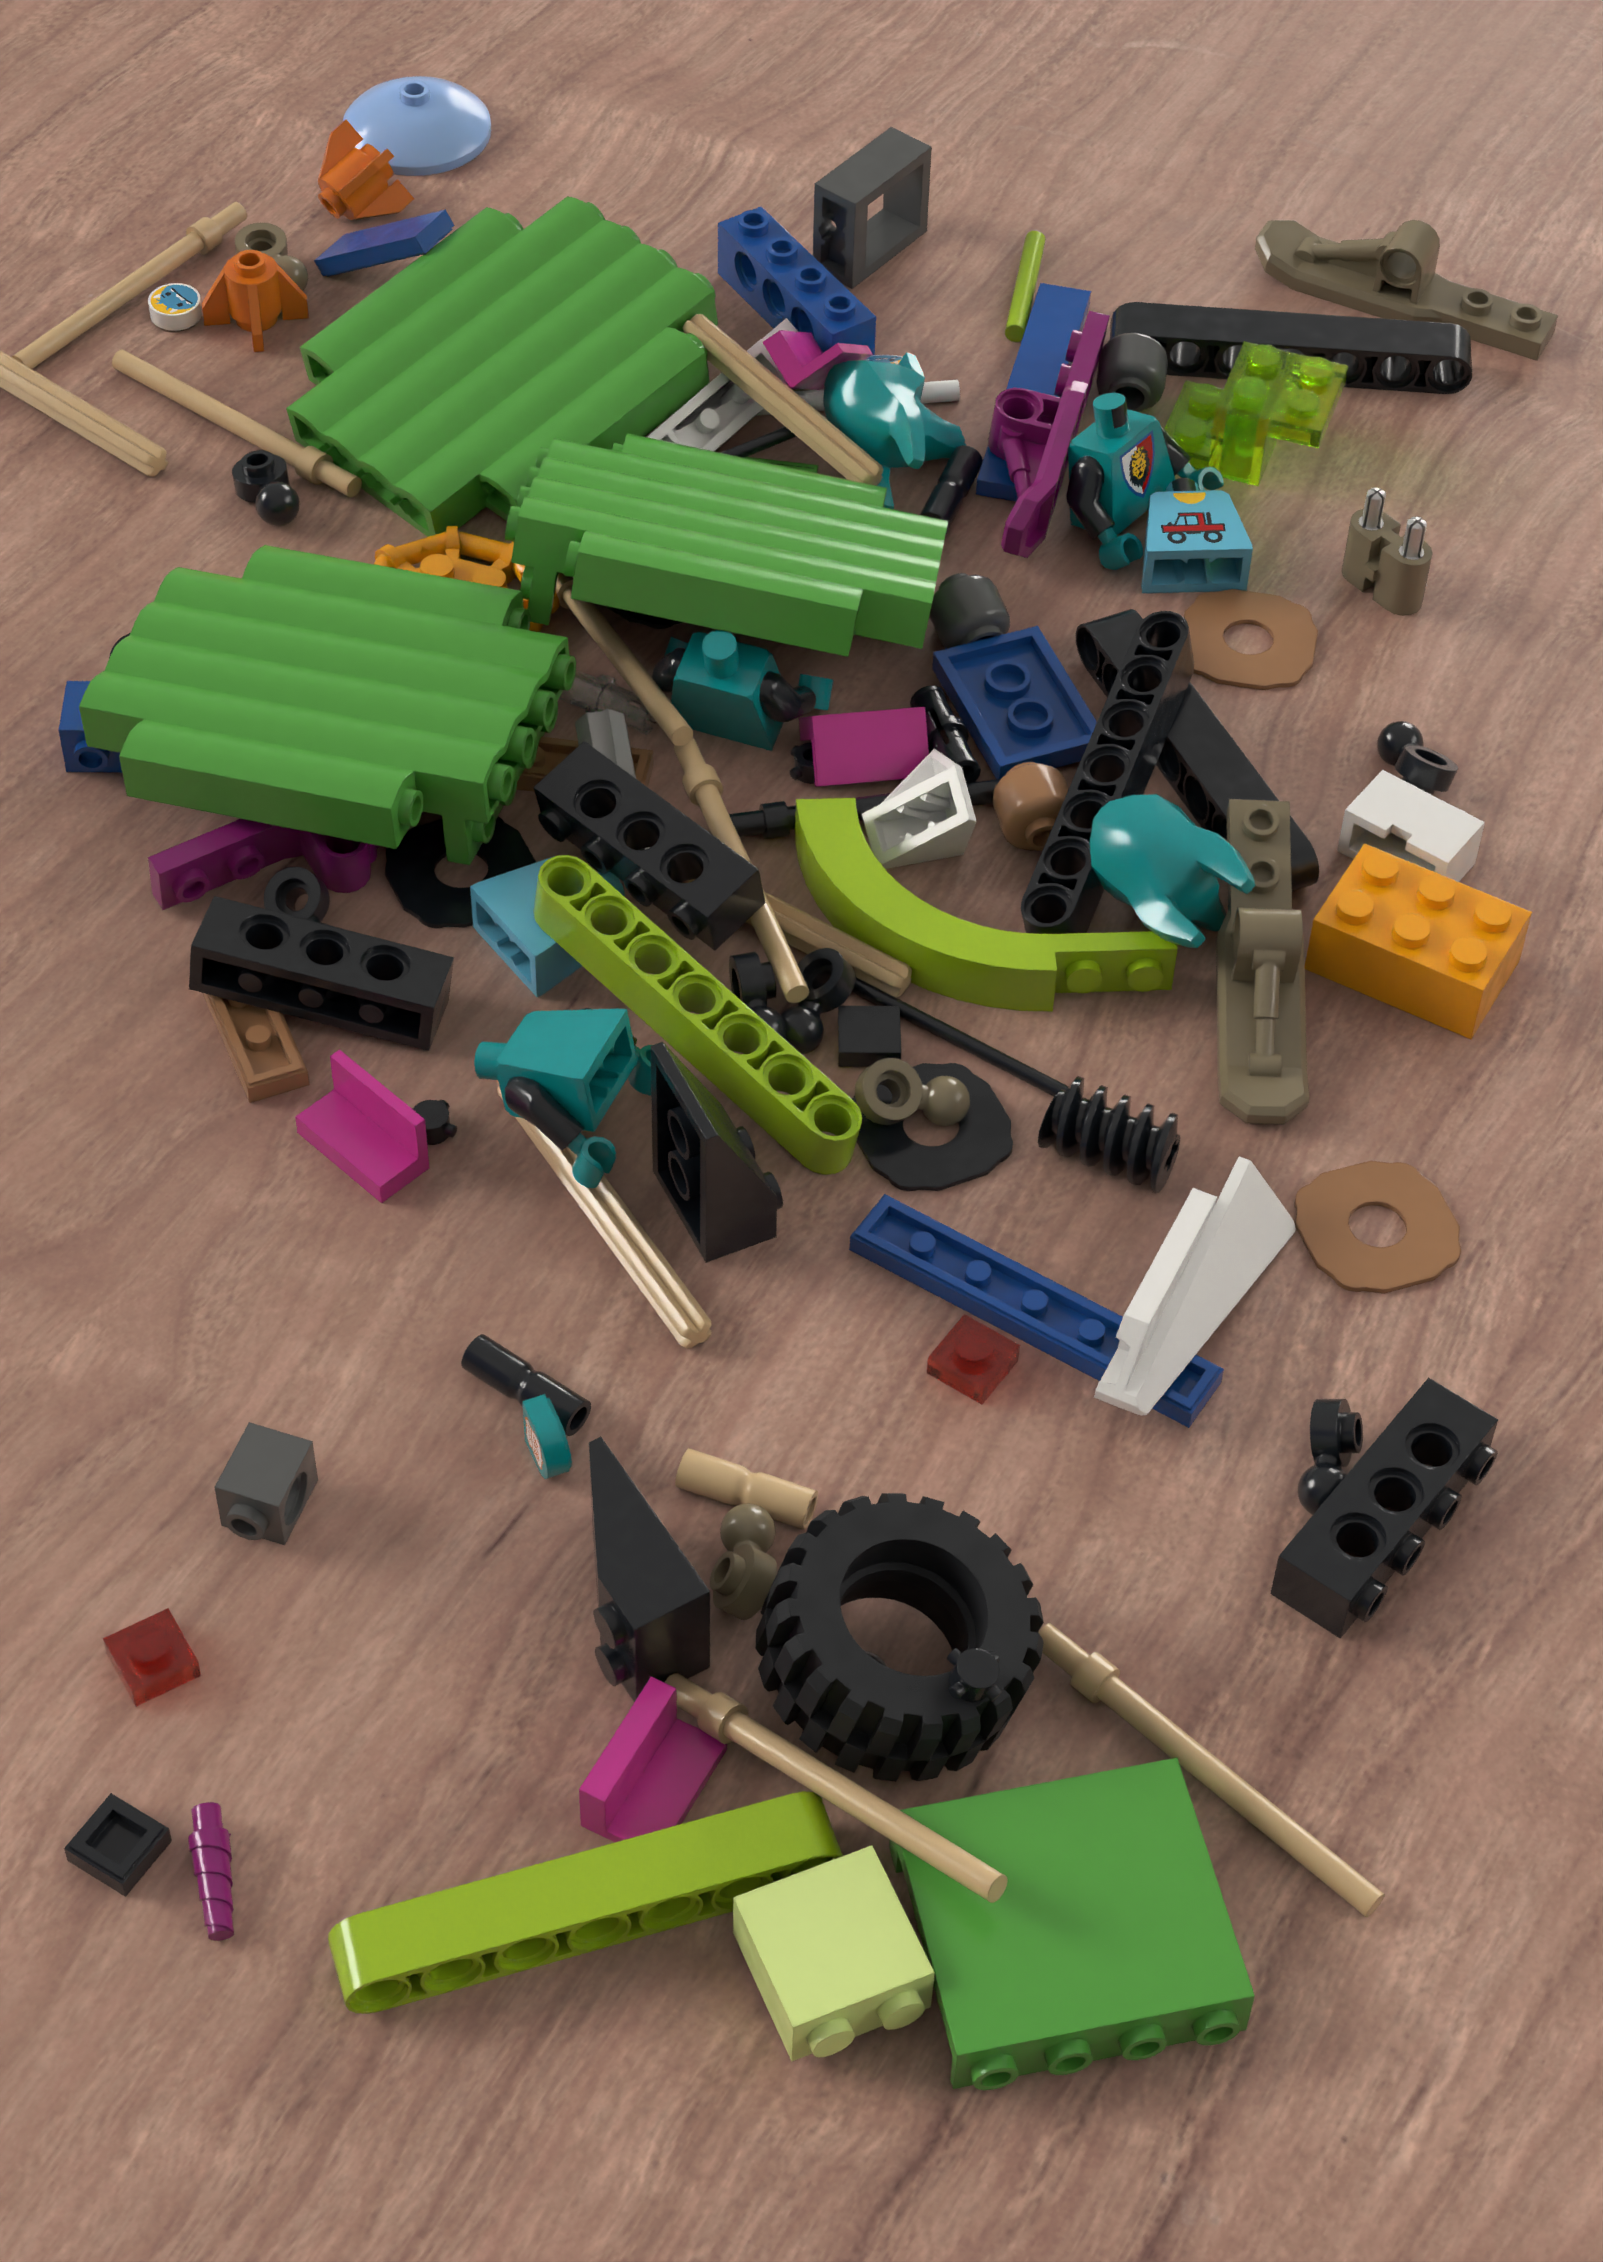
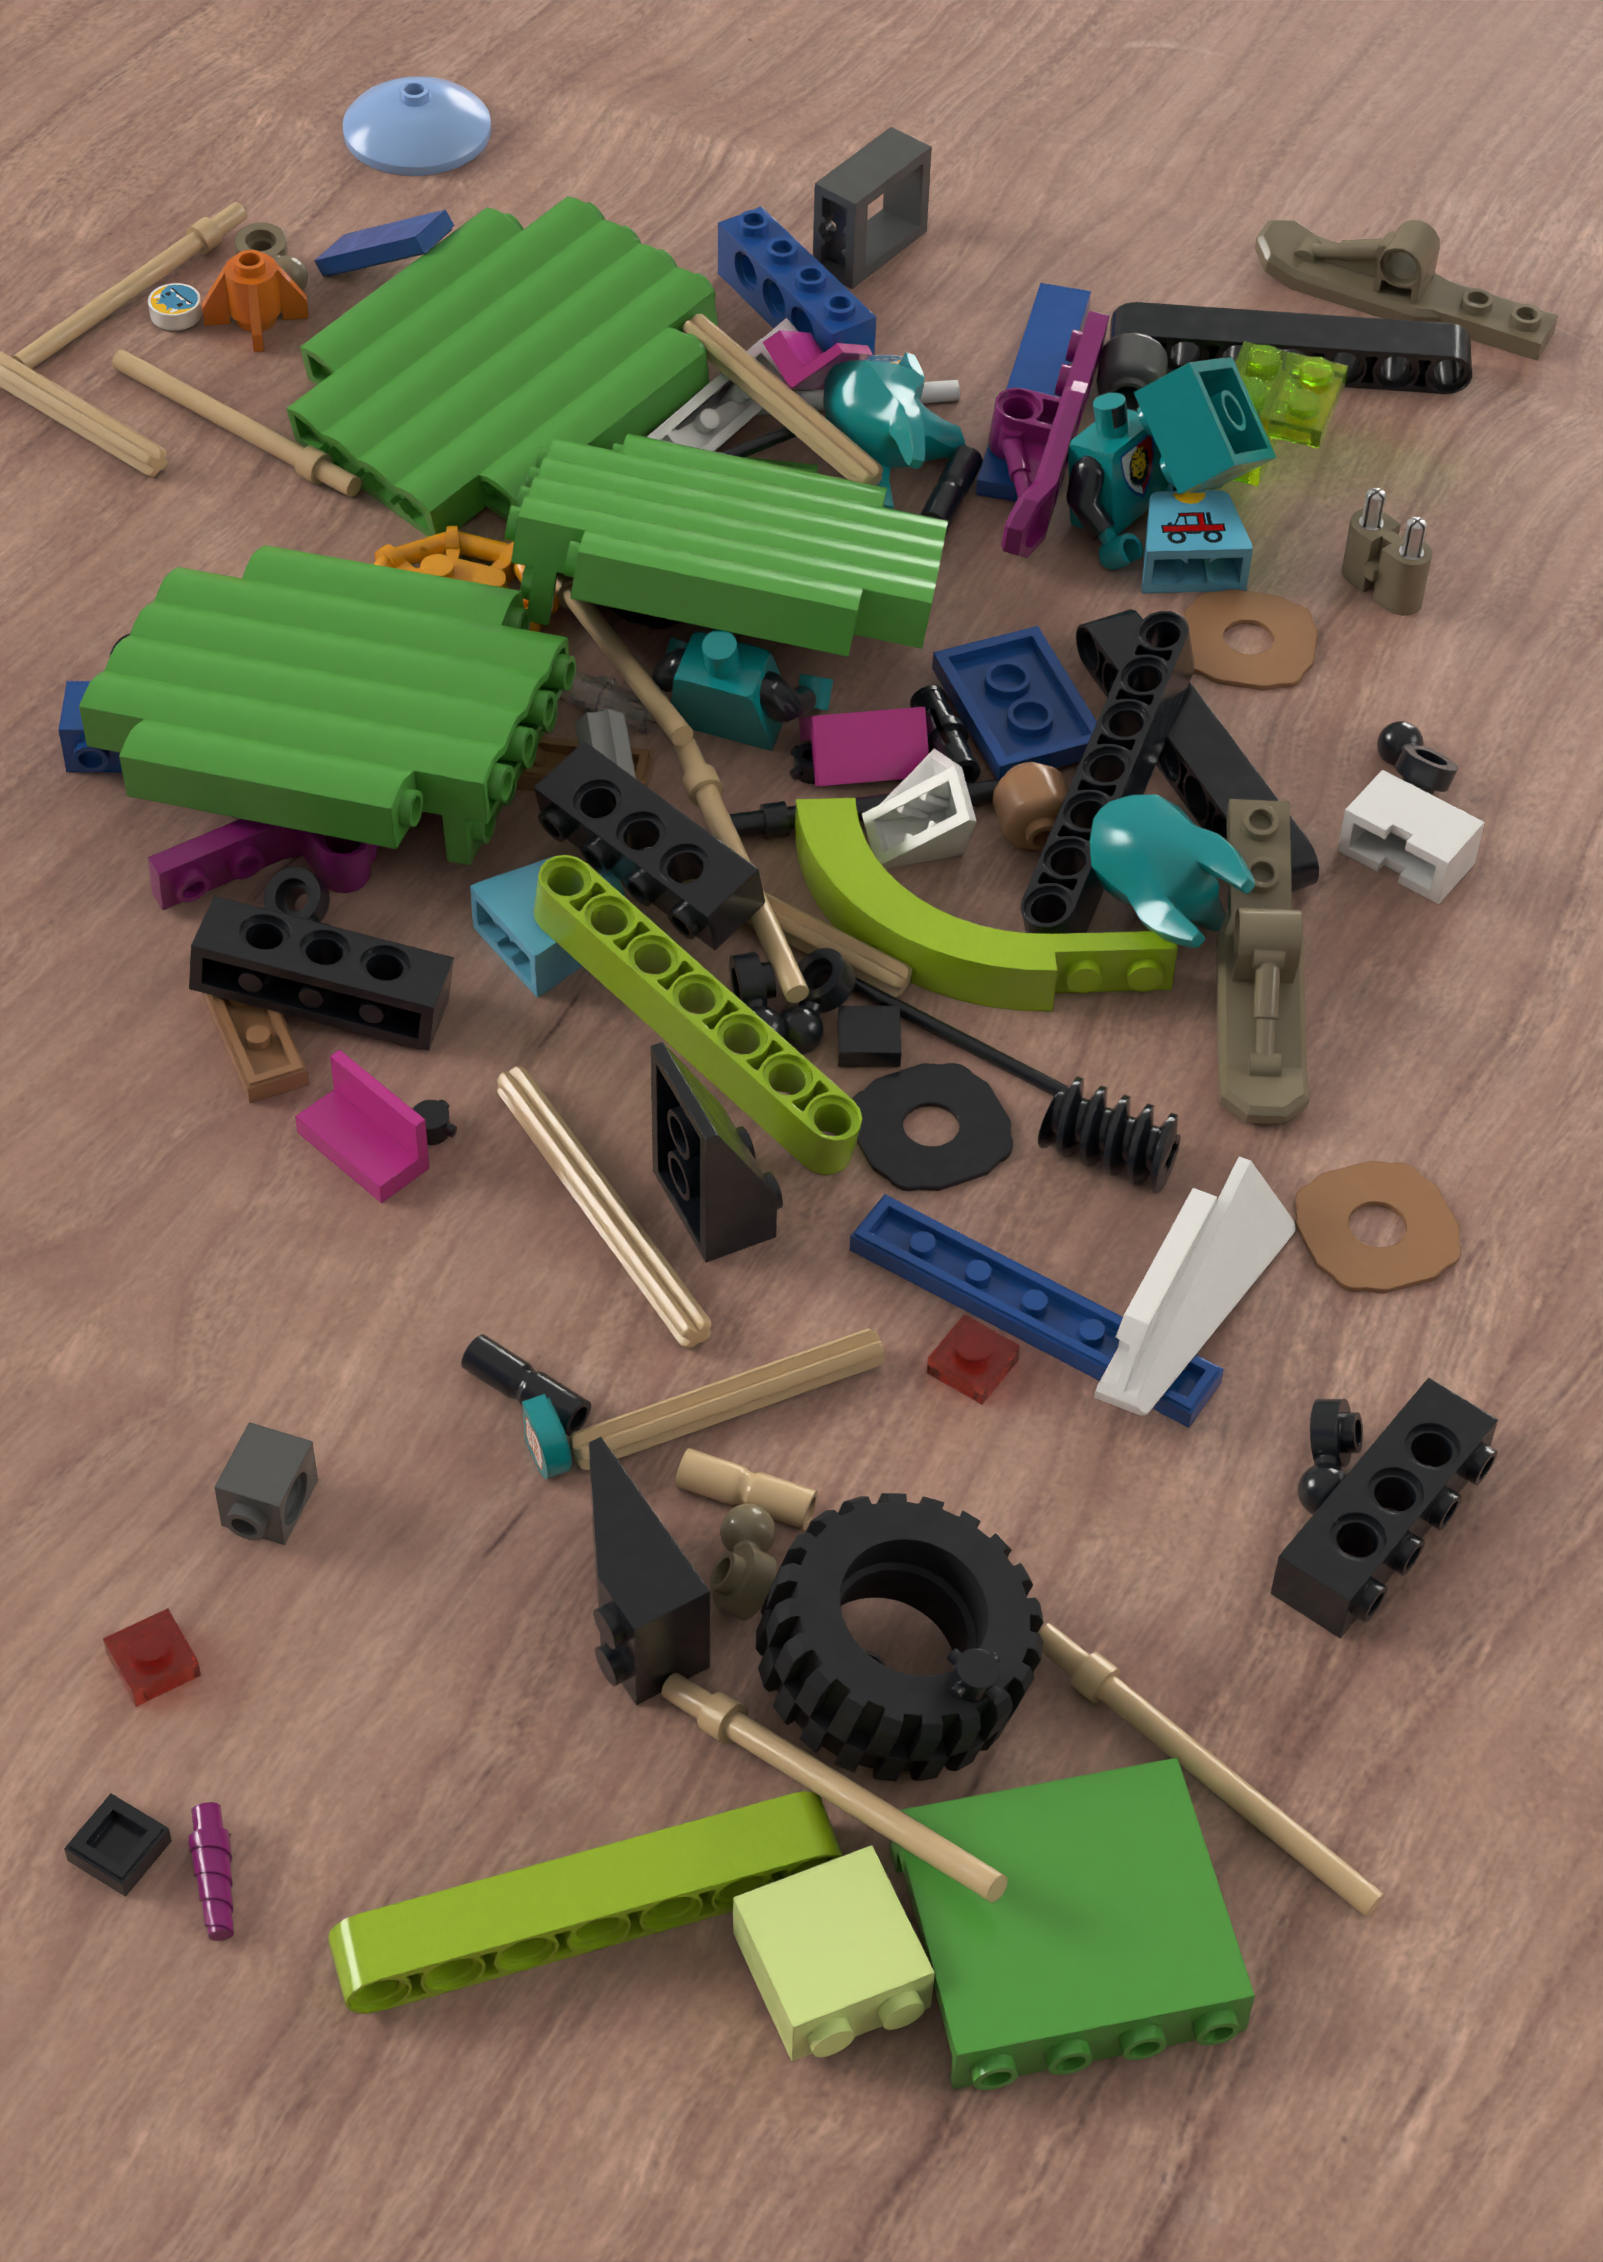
black plate [232,450,300,526] -> none
orange brick [318,119,414,220] -> none
black piece [385,816,536,928] -> none
teal torso [474,1008,652,1188] -> none
dark pink panel [579,1677,727,1842] -> none
dark tan plate [855,1058,970,1126] -> none
dark grey head [929,573,1010,649] -> none
lime bar [1005,231,1046,342] -> none
light orange brick [1304,843,1532,1039] -> none
none -> tan axle [570,1328,885,1470]
none -> teal brick [1134,357,1277,494]

